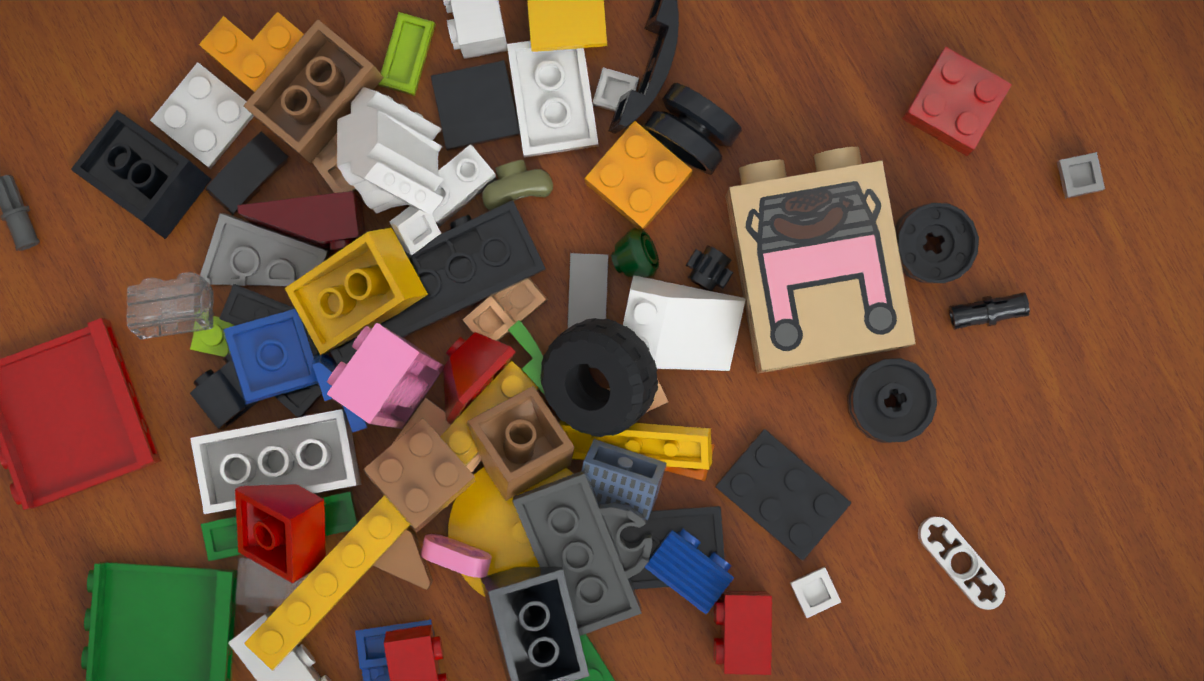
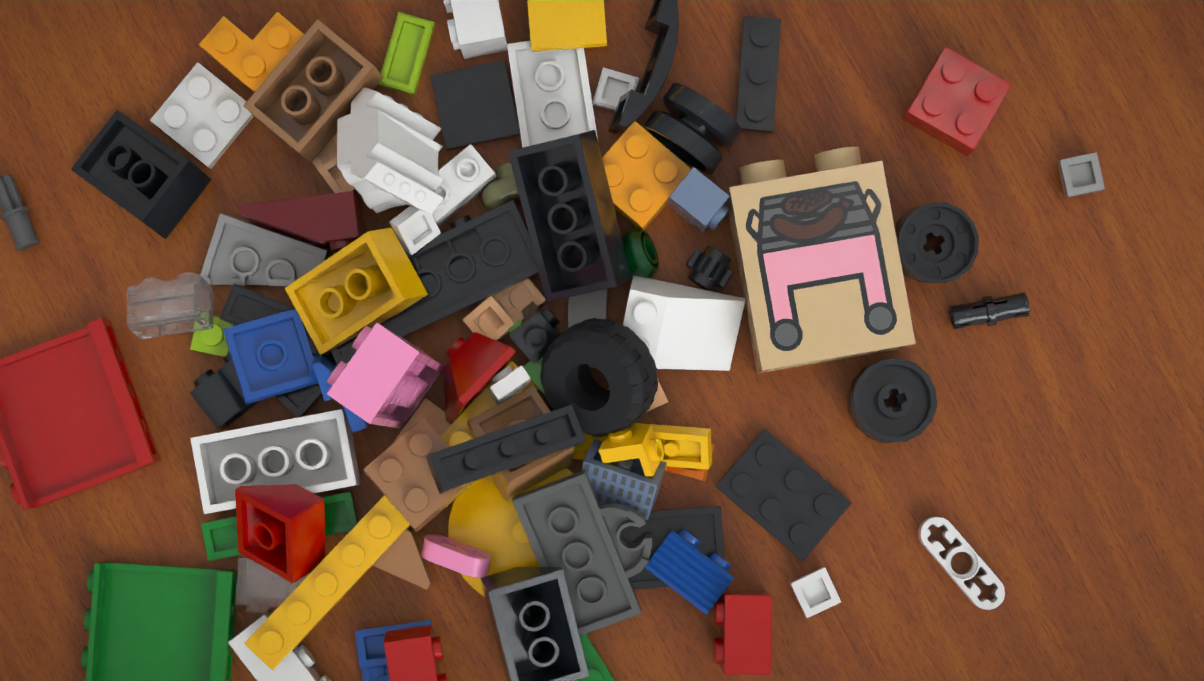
black slope [206,131,289,215] -> none
none -> black plate [426,405,586,494]
none -> white plate [489,365,531,404]
none -> black brick [508,130,632,302]
none -> black bracket [510,301,561,363]
none -> yellow bracket [599,425,664,477]
none -> sand blue brick [667,167,730,233]
none -> black plate [736,16,781,133]

